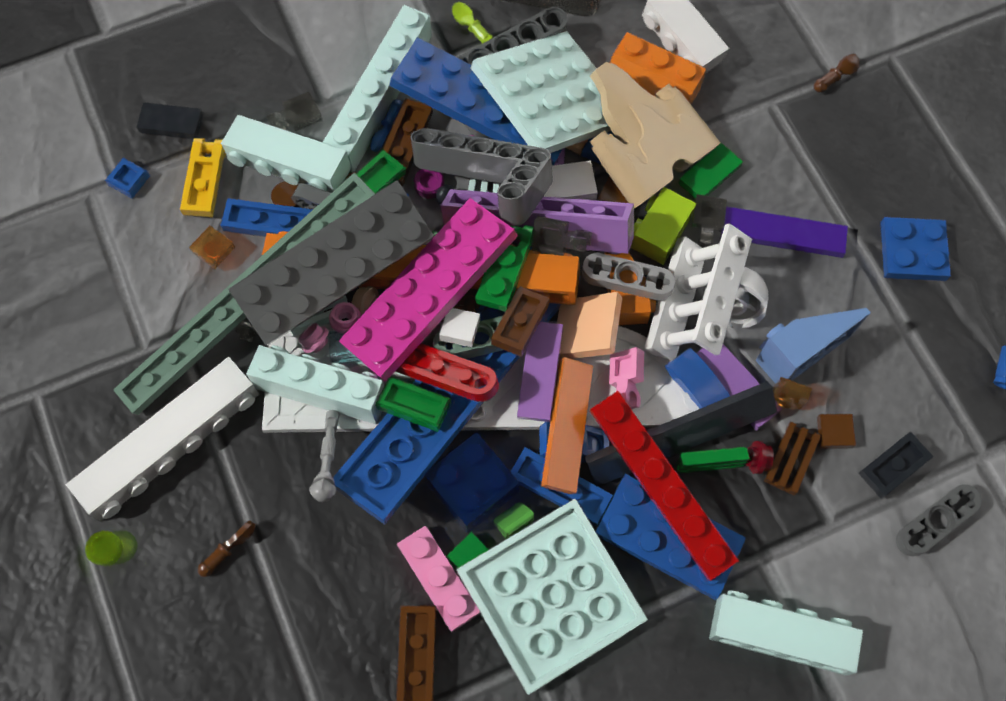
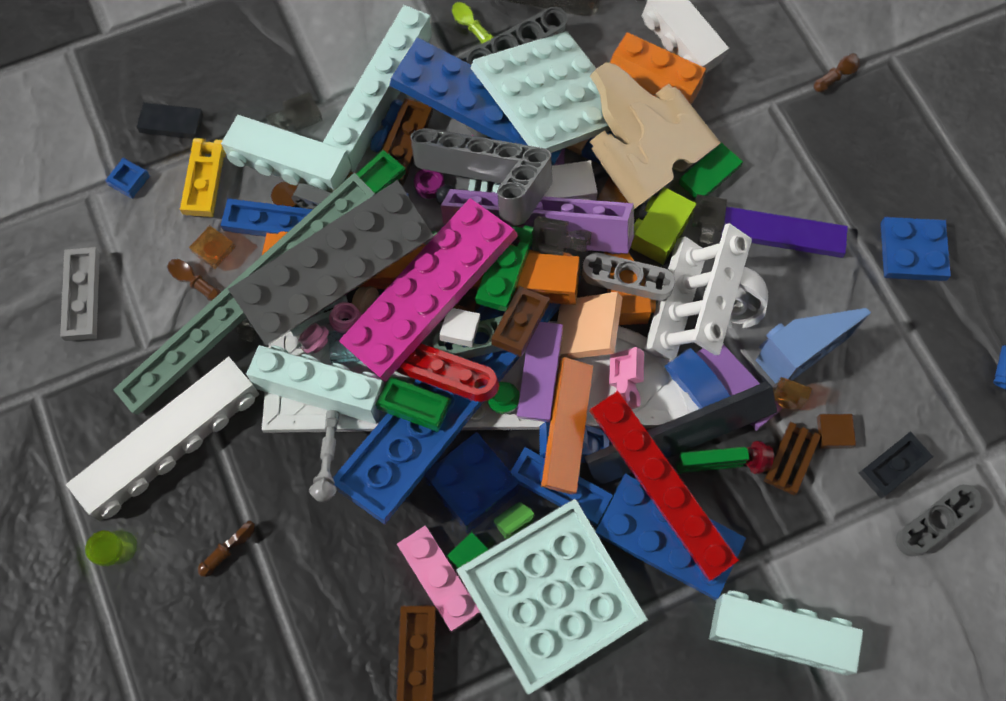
none -> light grey plate [60,247,100,341]
none -> reddish brown piece [167,259,221,301]
none -> green plate [487,382,520,414]

